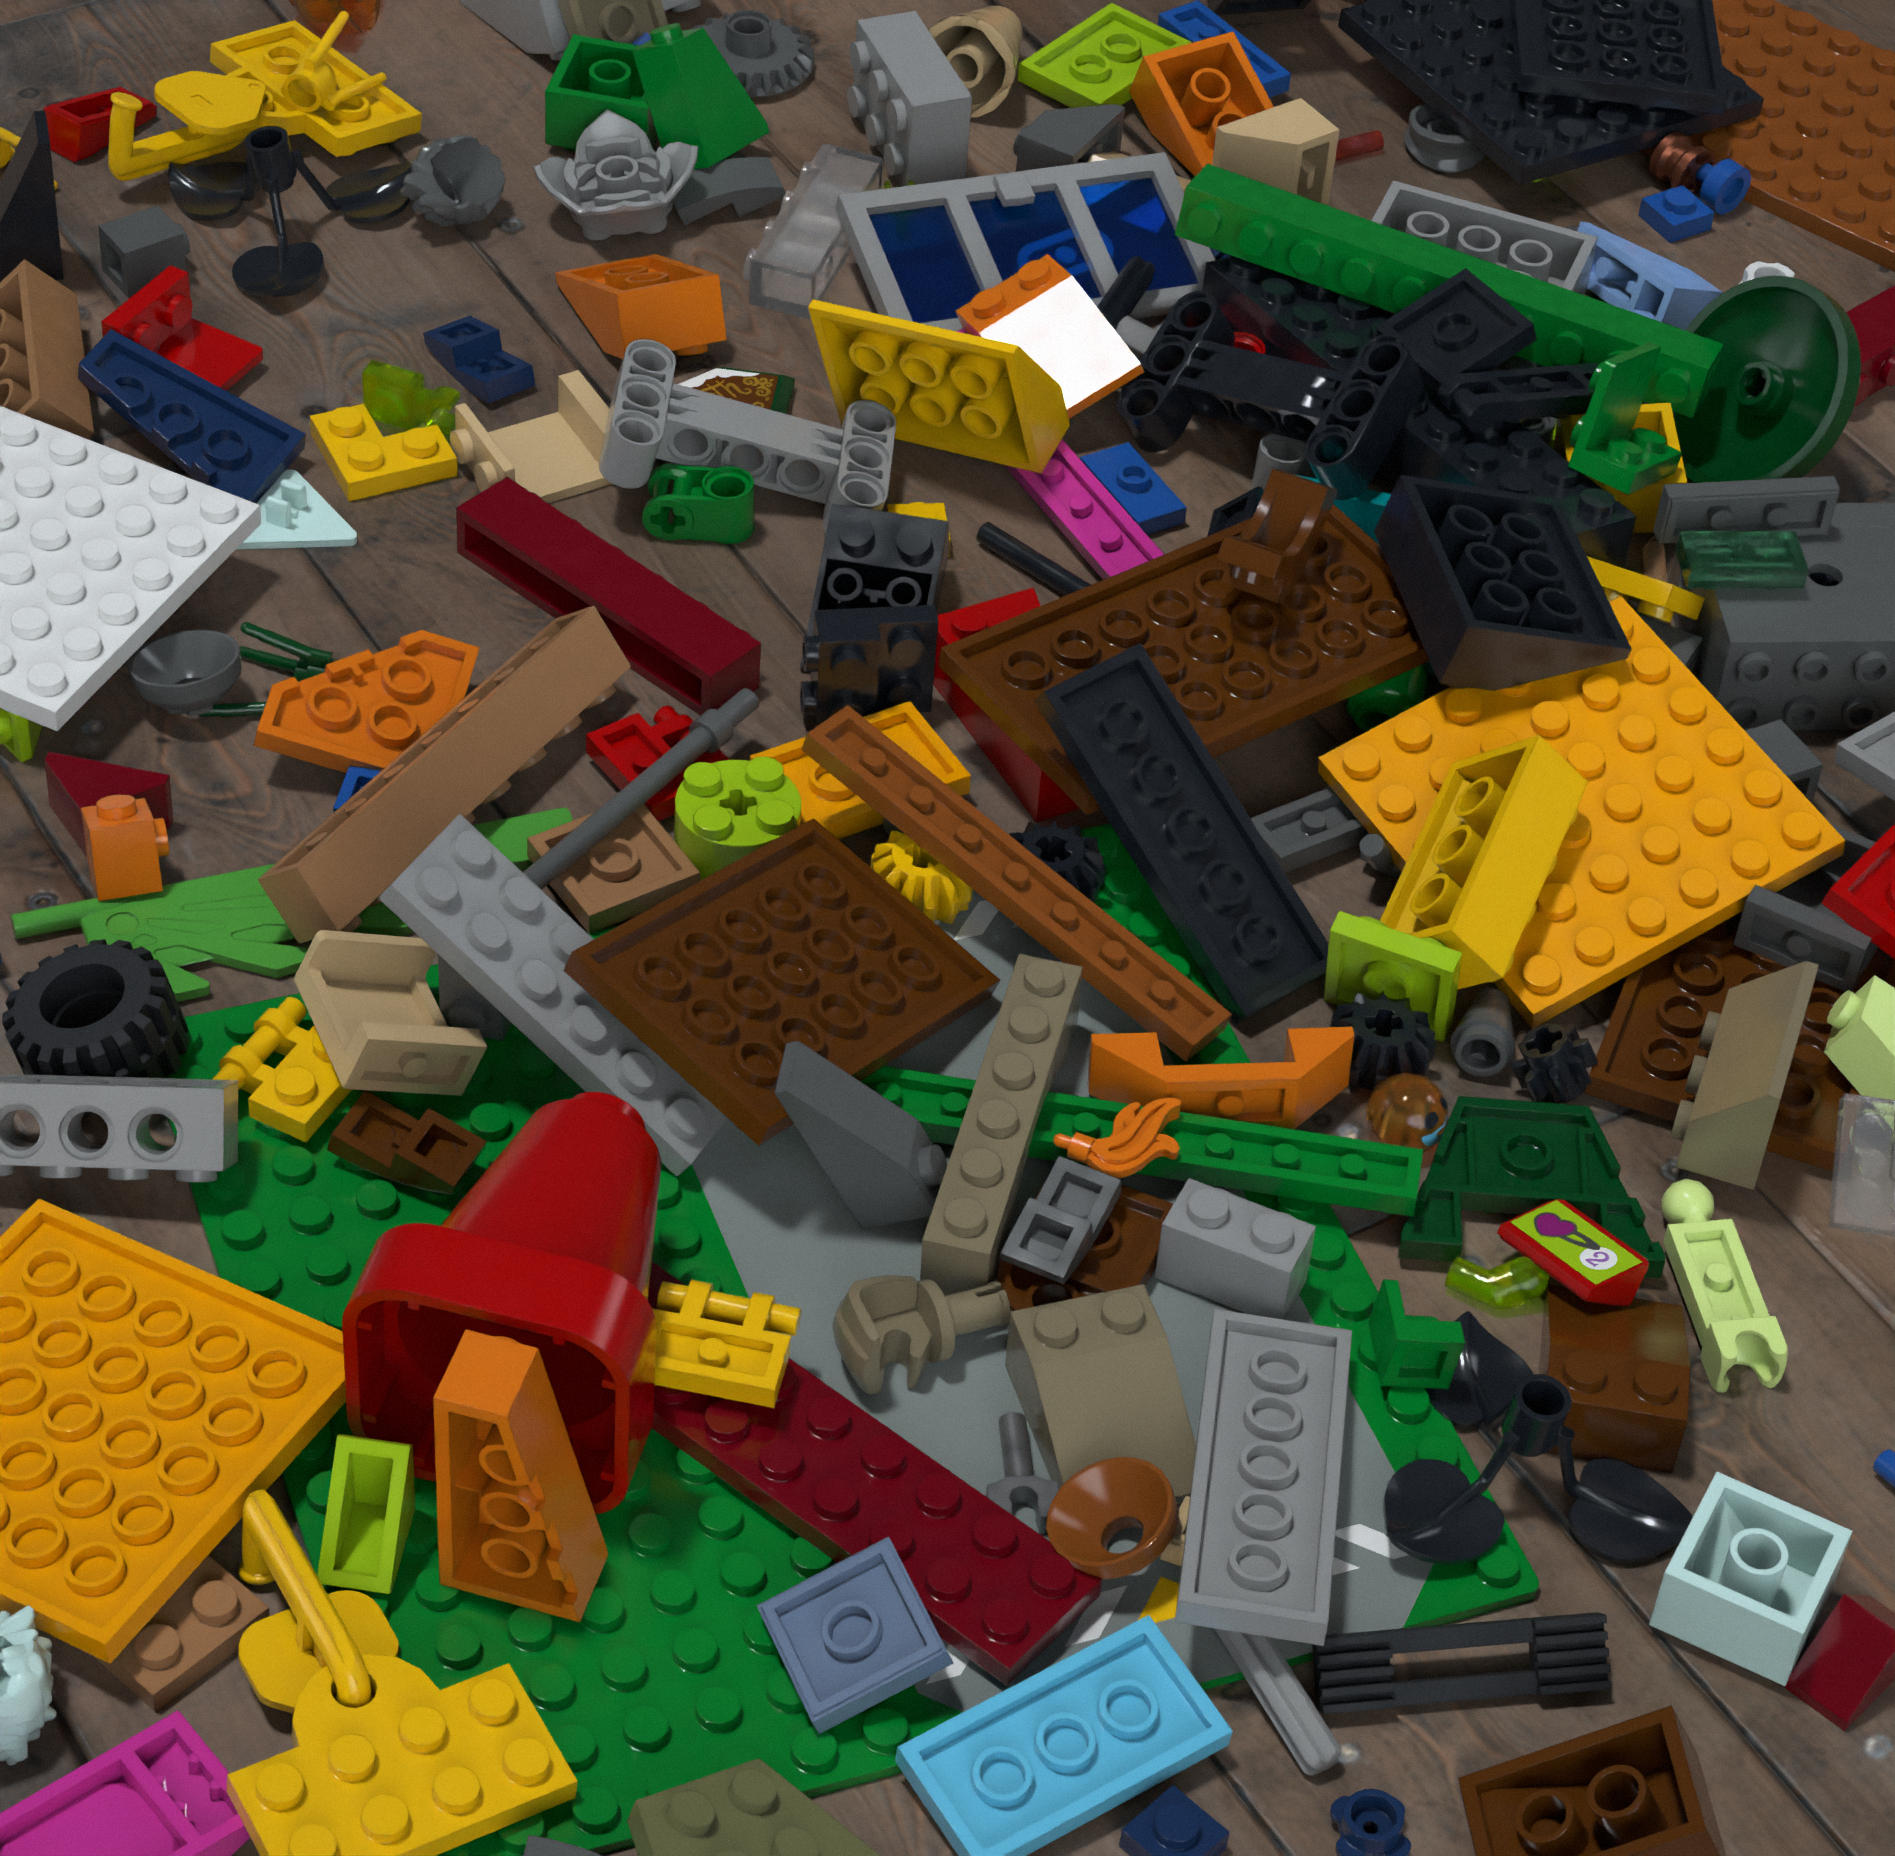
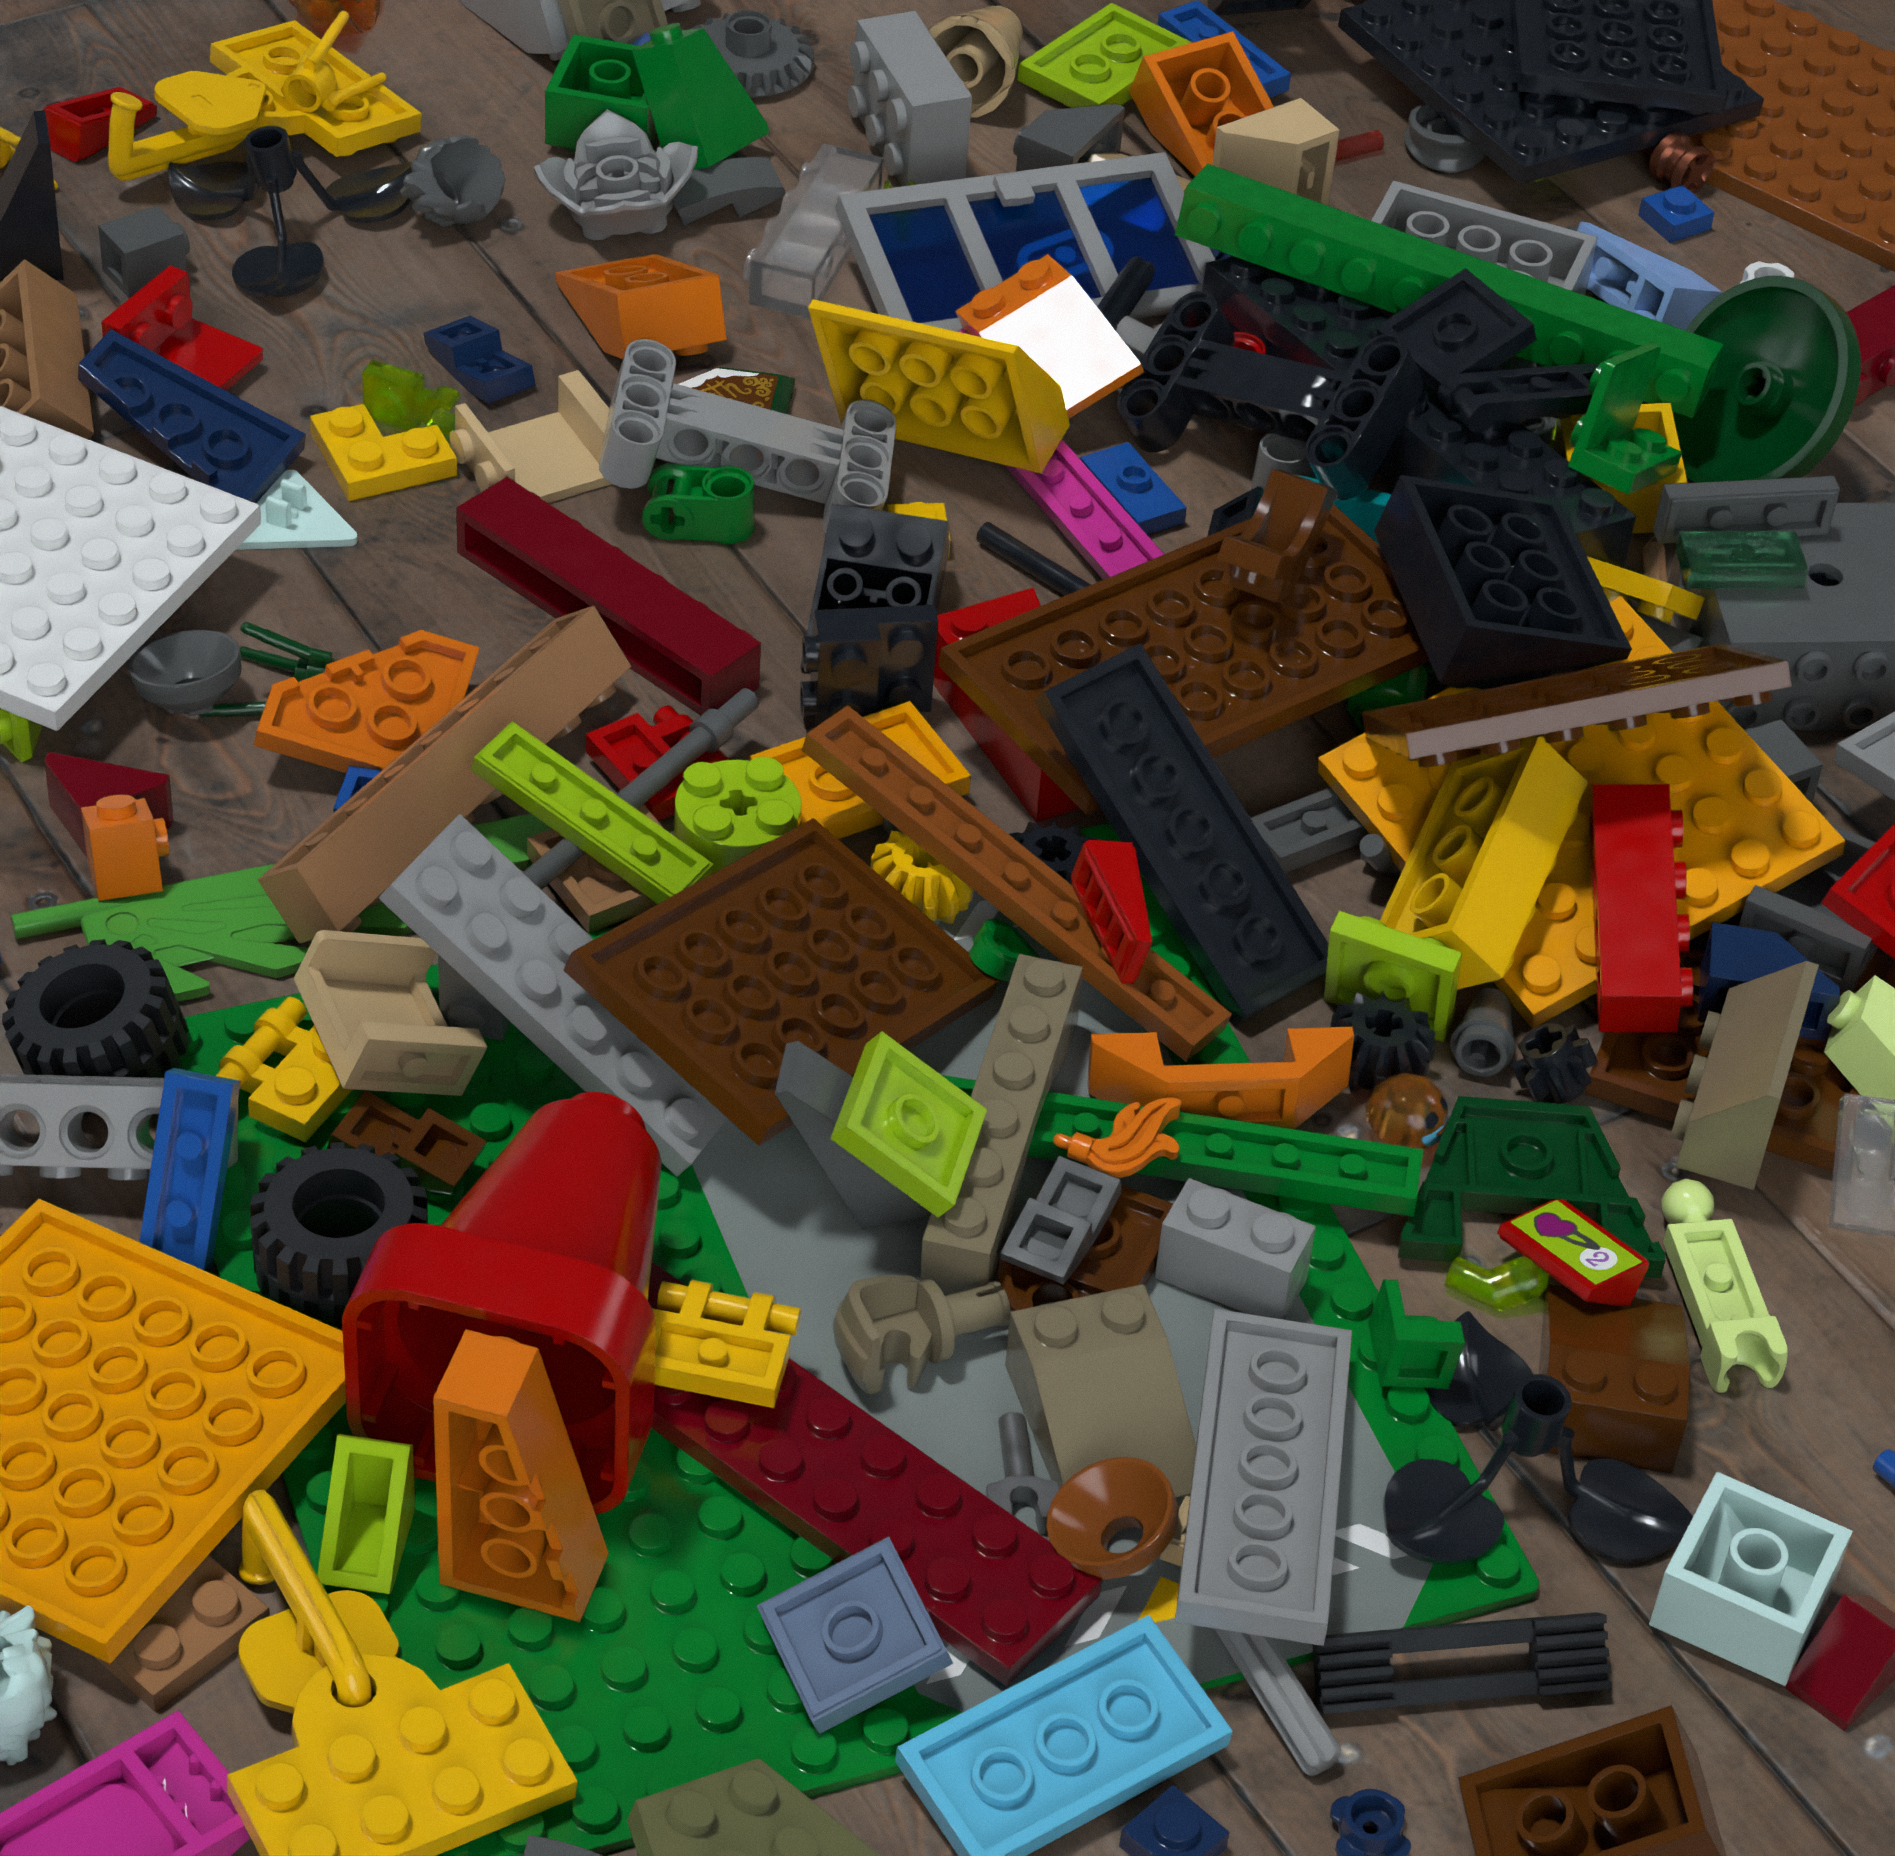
blue tile [1695,159,1751,215] -> none
none -> blue plate [139,1068,241,1273]
none -> black tyre [250,1142,428,1328]
none -> lime tile [471,721,713,904]
none -> lime plate [830,1031,987,1218]
none -> green tile [969,919,1040,982]
none -> red slope [1071,840,1152,984]
none -> reddish brown plate [1362,643,1791,767]
none -> red brick [1589,784,1693,1032]
none -> dark blue slope [1698,922,1840,1041]

